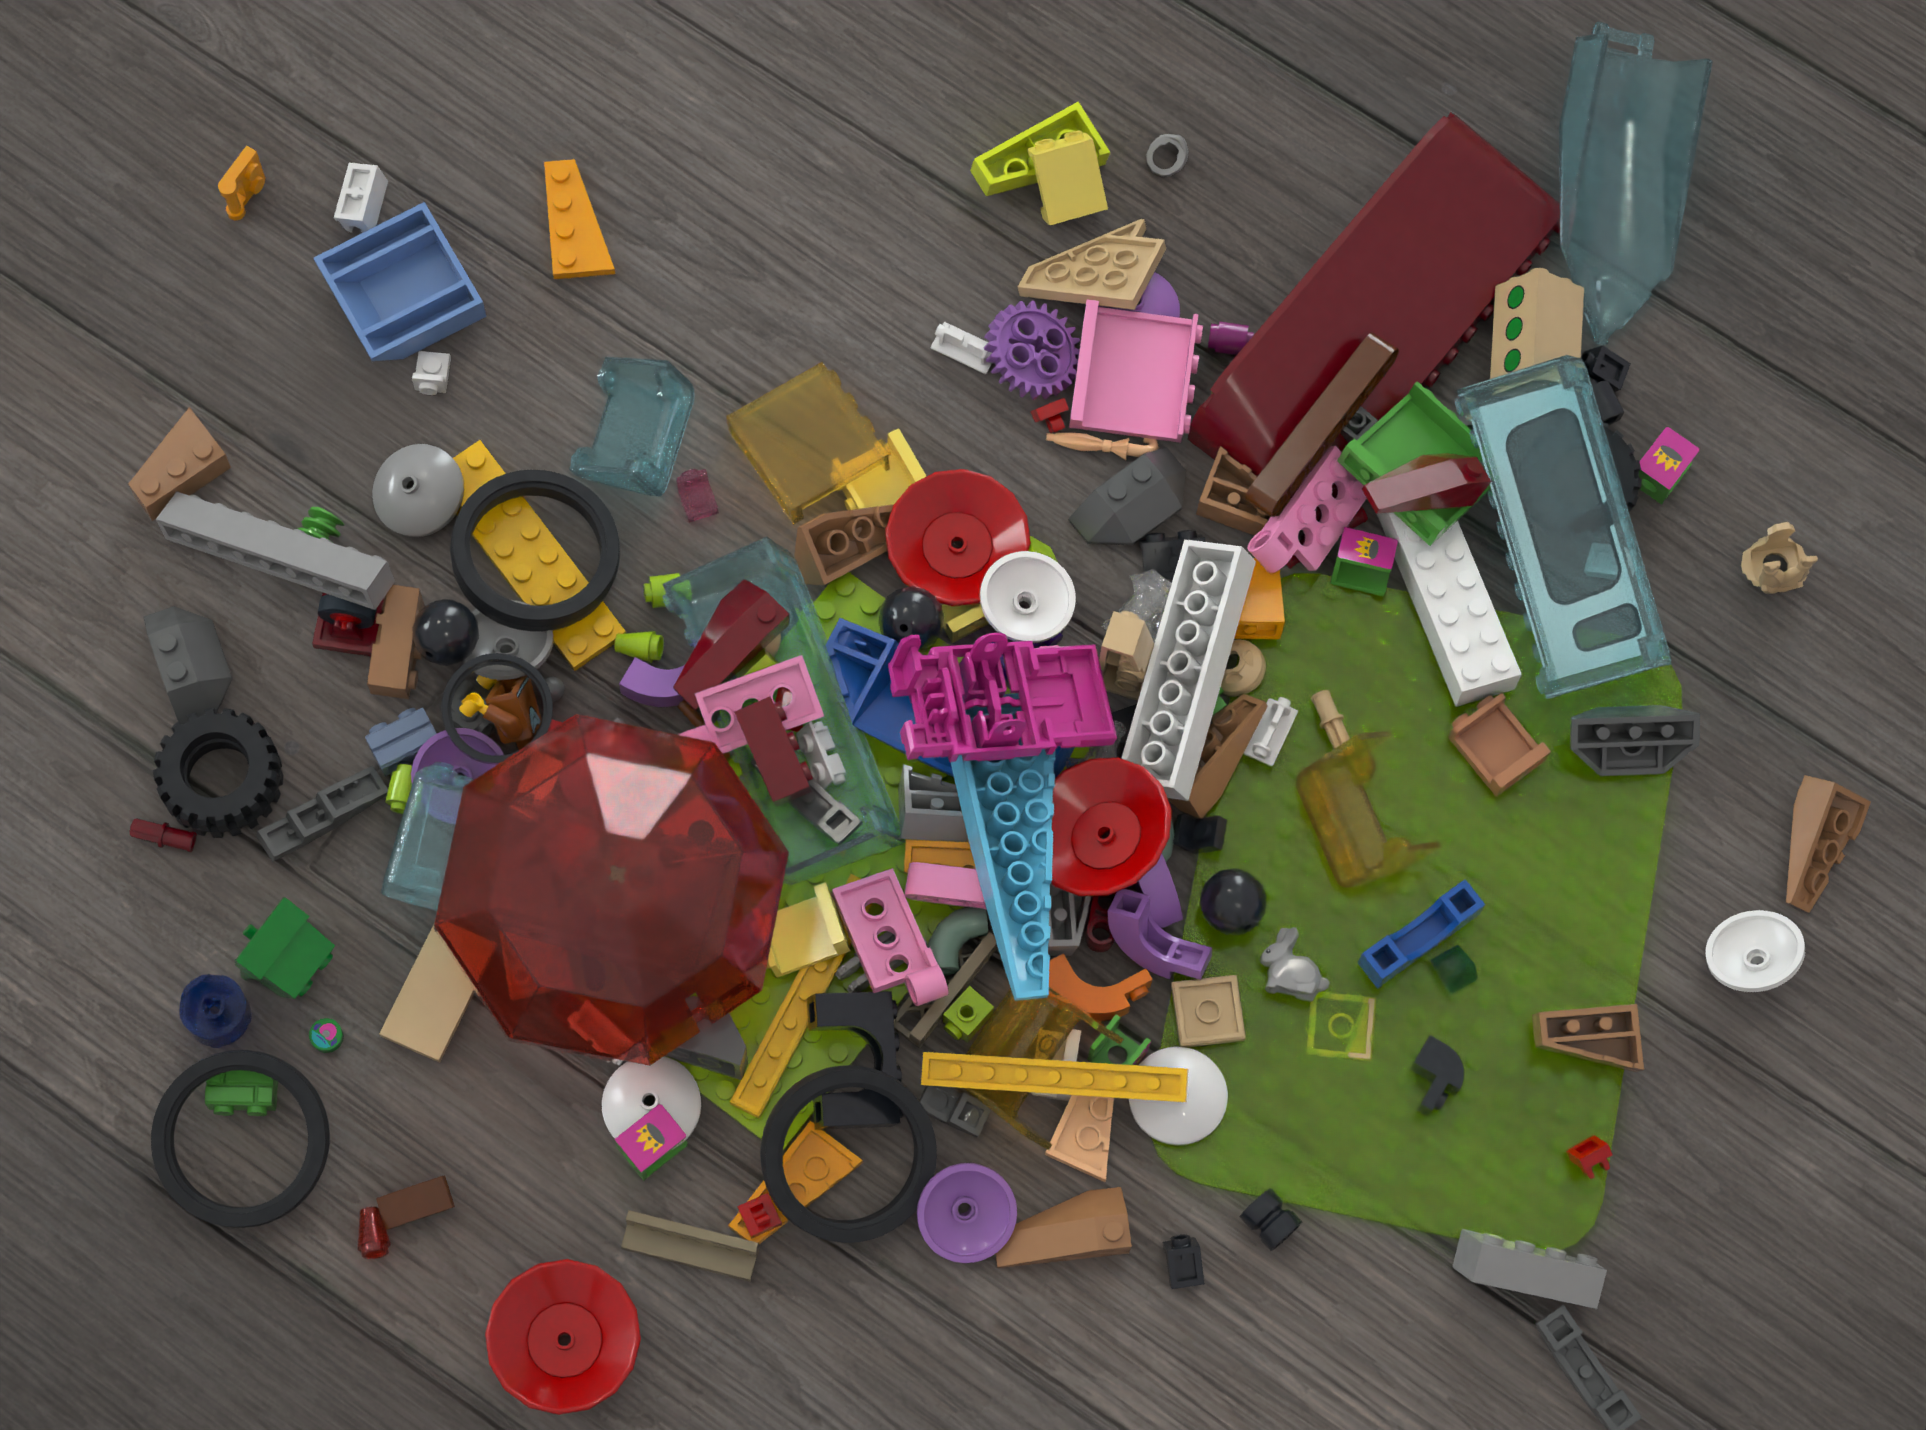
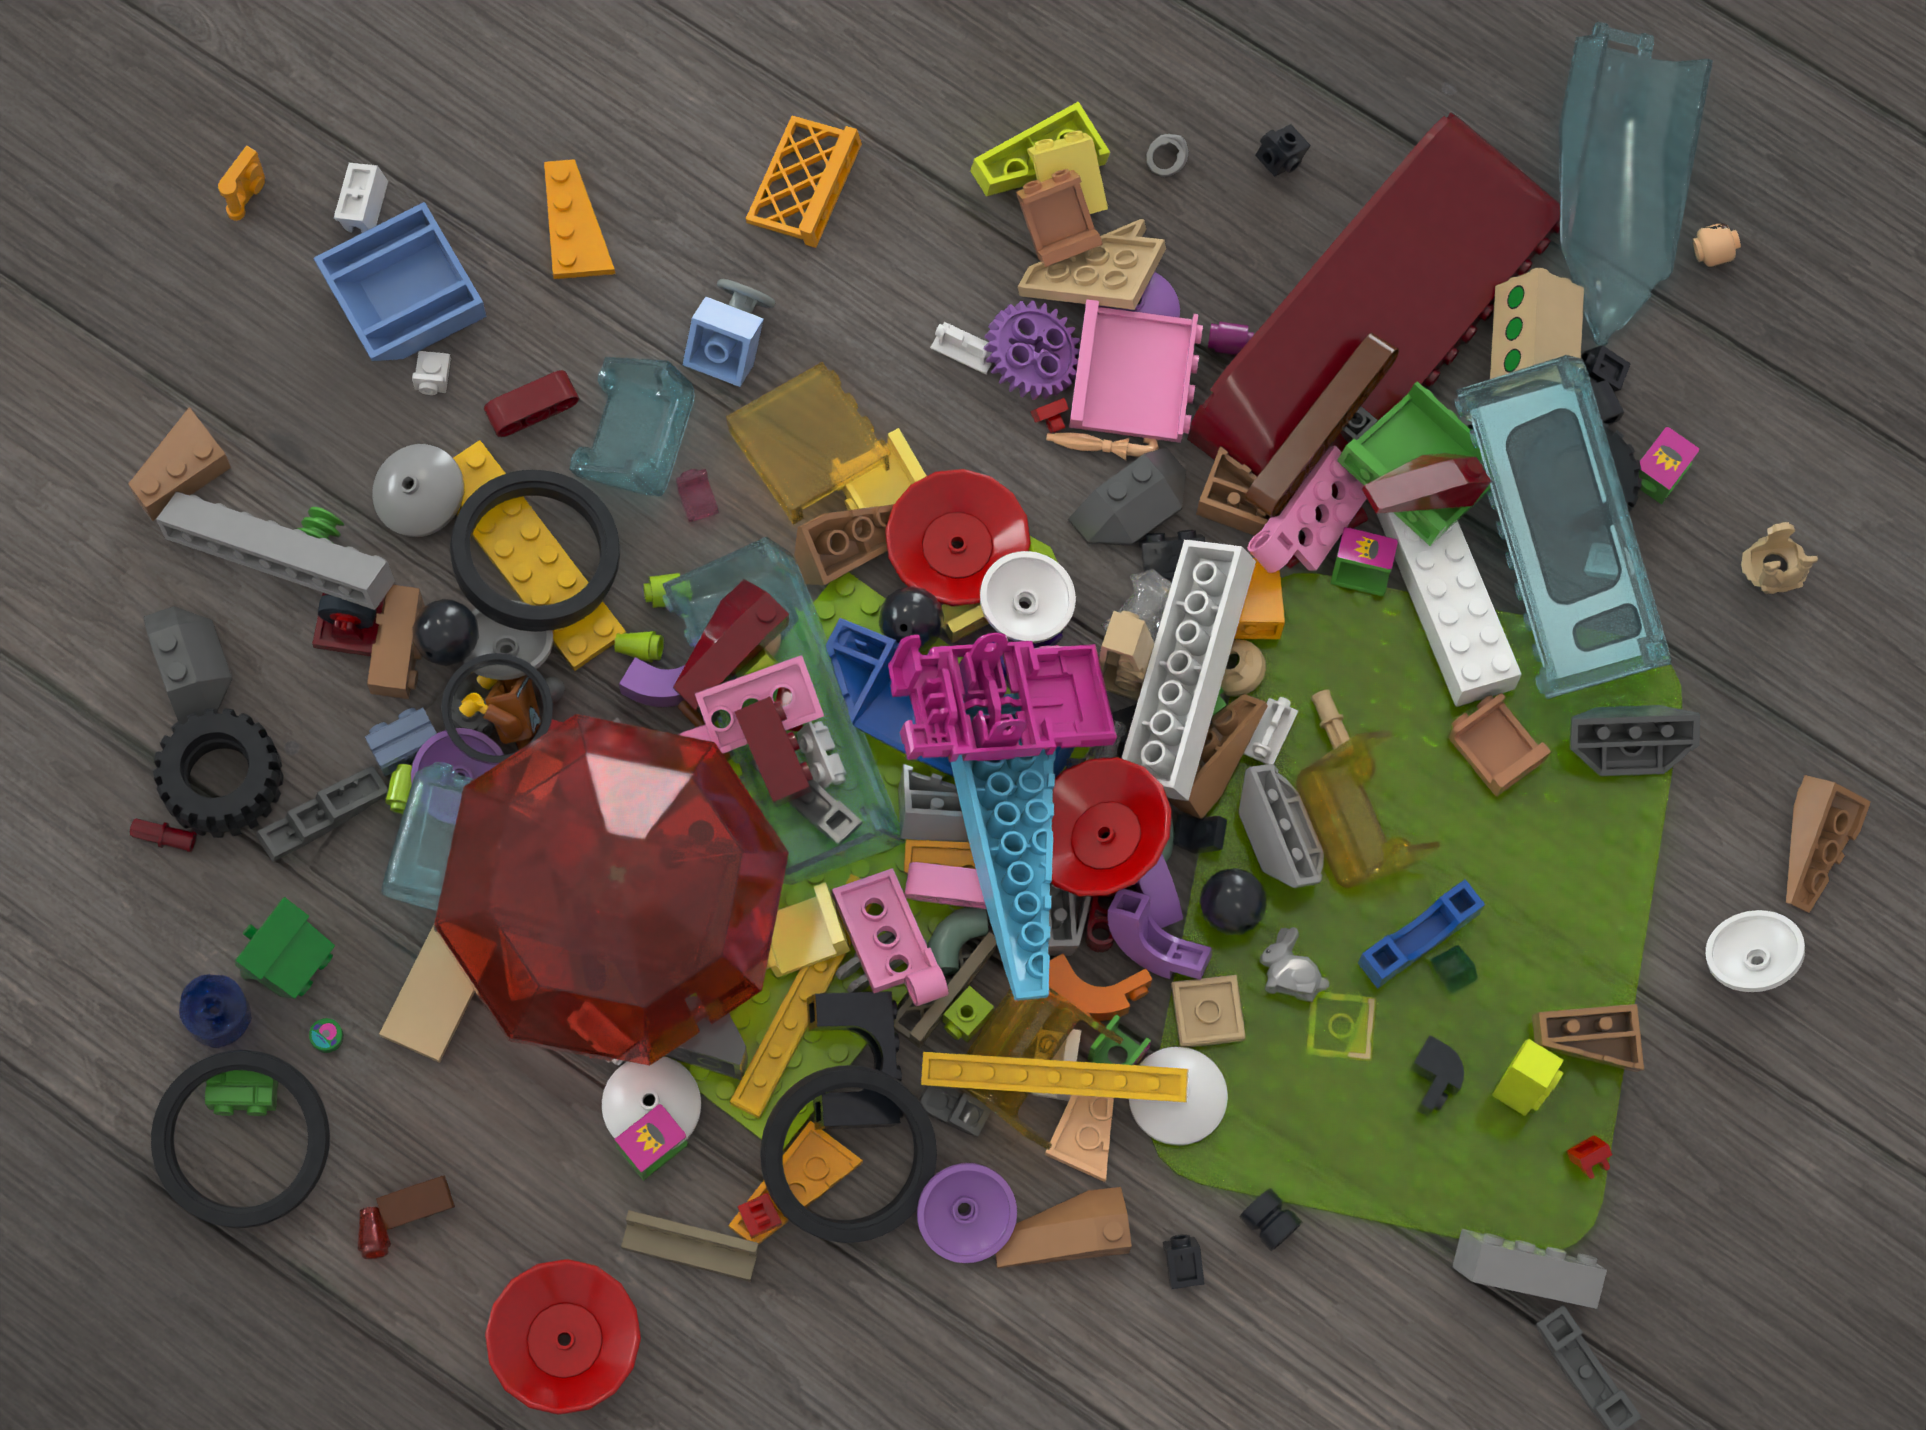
none -> dark red beam [484,370,580,437]
none -> light blue piece [683,279,776,387]
none -> light orange fence [746,115,862,248]
none -> nougat panel [1016,169,1103,267]
none -> light grey wedge [1239,764,1324,888]
none -> black brick [1255,124,1311,177]
none -> neon yellow wedge [1491,1039,1564,1116]
none -> light nougat head [1692,223,1741,267]

